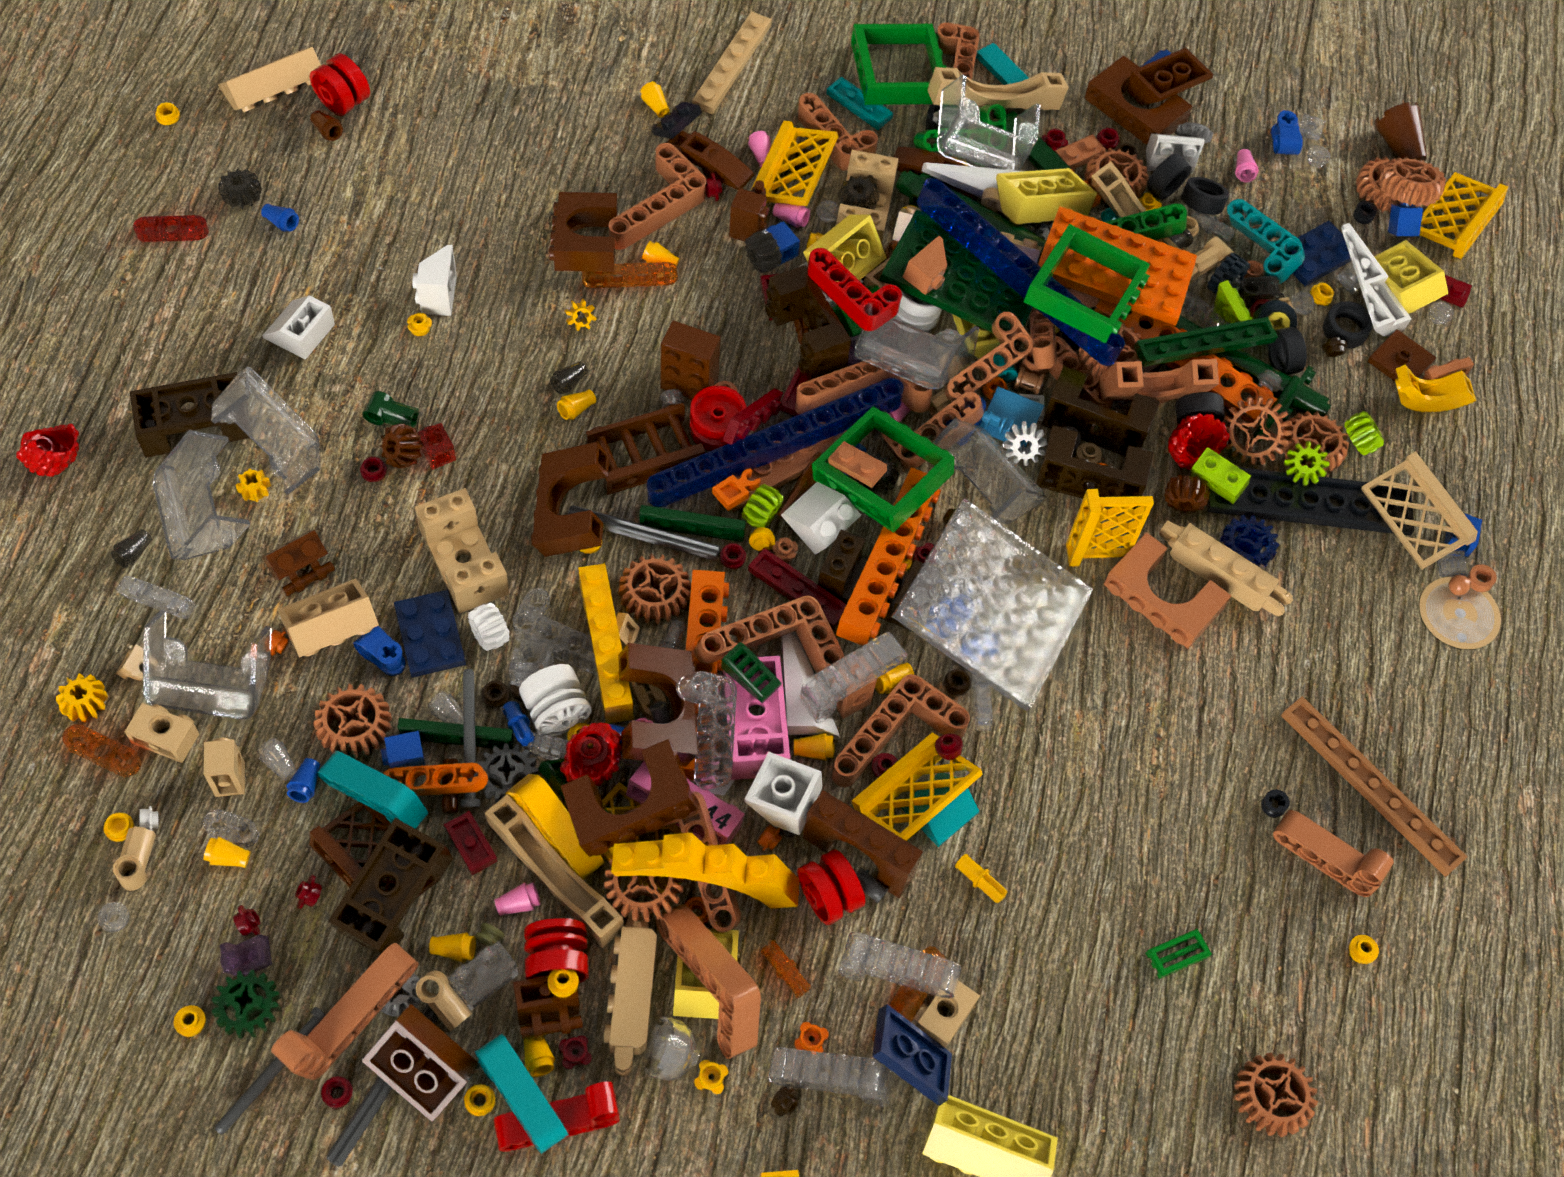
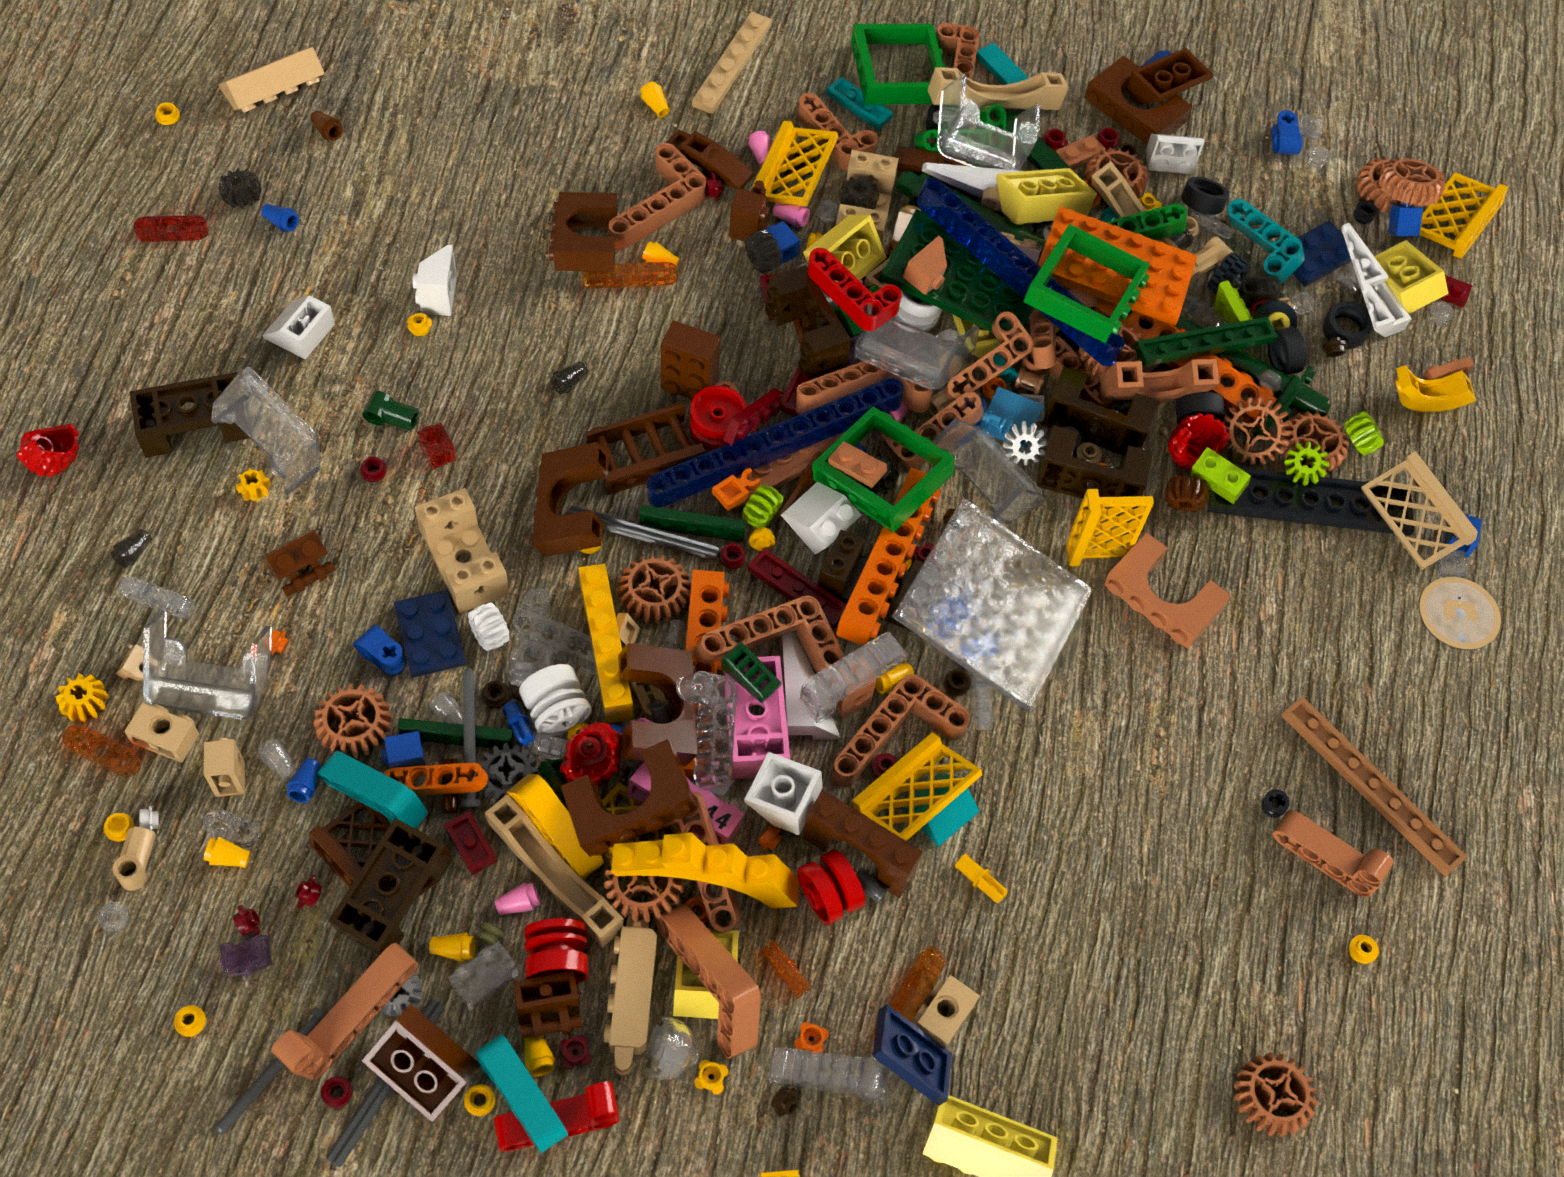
clear windscreen [153,430,250,560] -> none
dark green gear [211,970,281,1039] -> none
tan brick [277,578,379,657] -> none
red wheel [309,53,370,116] -> none
reddish brown gear [380,424,423,469] -> none
tan piece [416,971,472,1032] -> none
yellow plate [548,969,579,998] -> none
yellow cone [557,389,596,420] -> none
yellow gear [565,298,597,331] -> none
black plate [651,102,702,139] -> none
clear bush [660,389,685,409] -> none
nougat plate [772,537,798,563] -> none
yellow cone [794,733,834,761] -> none
clear beam [839,932,962,998] -> none
dark red plate [935,734,963,760] -> none
green tile [1145,928,1212,979] -> none
black tyre [1147,154,1192,200] -> none
tan hinge [1159,520,1293,617] -> none
light grey gear [1176,122,1213,143] -> none
clear blue gear [1220,515,1279,567] -> none
bright pink cone [1235,149,1259,182] -> none
nougat plate [1244,260,1264,283] -> none
yellow plate [1310,283,1334,306] -> none
reddish brown plate [1367,329,1437,381] -> none
reddish brown cone [1374,102,1427,161] -> none
nougat plate [1448,564,1497,596] -> none

